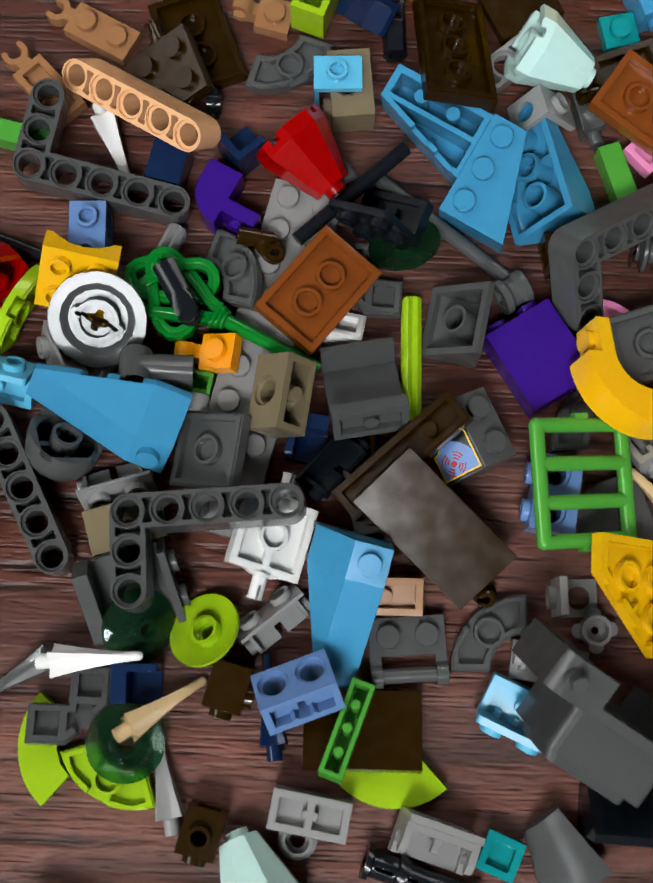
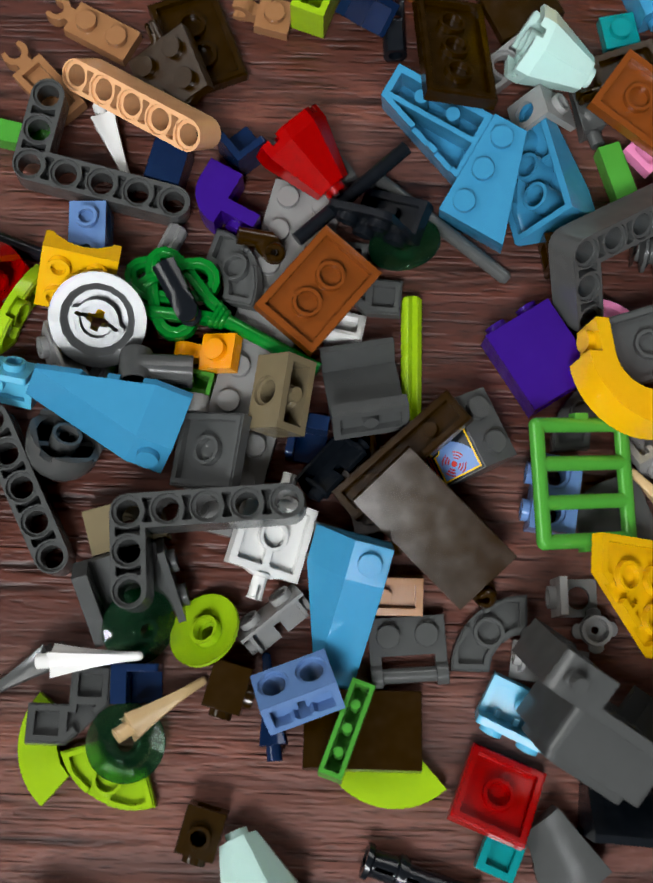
light grey hinge [75,463,158,511] -> none
light grey piece [152,725,185,837] -> none
black piece [207,87,223,120] -> none
dark grey tile [245,35,334,94] -> none
light grey hinge [266,783,353,845] -> none
light grey plate [278,832,317,860] -> none
medium azure bracket [314,55,363,108] -> none
dark tan brick [323,48,376,133] -> none
light grey hinge [387,805,486,876] -> none
dark grey slope [422,281,495,368] -> none
dark grey wheel [493,270,535,315] -> none
none -> red tile [446,743,547,851]

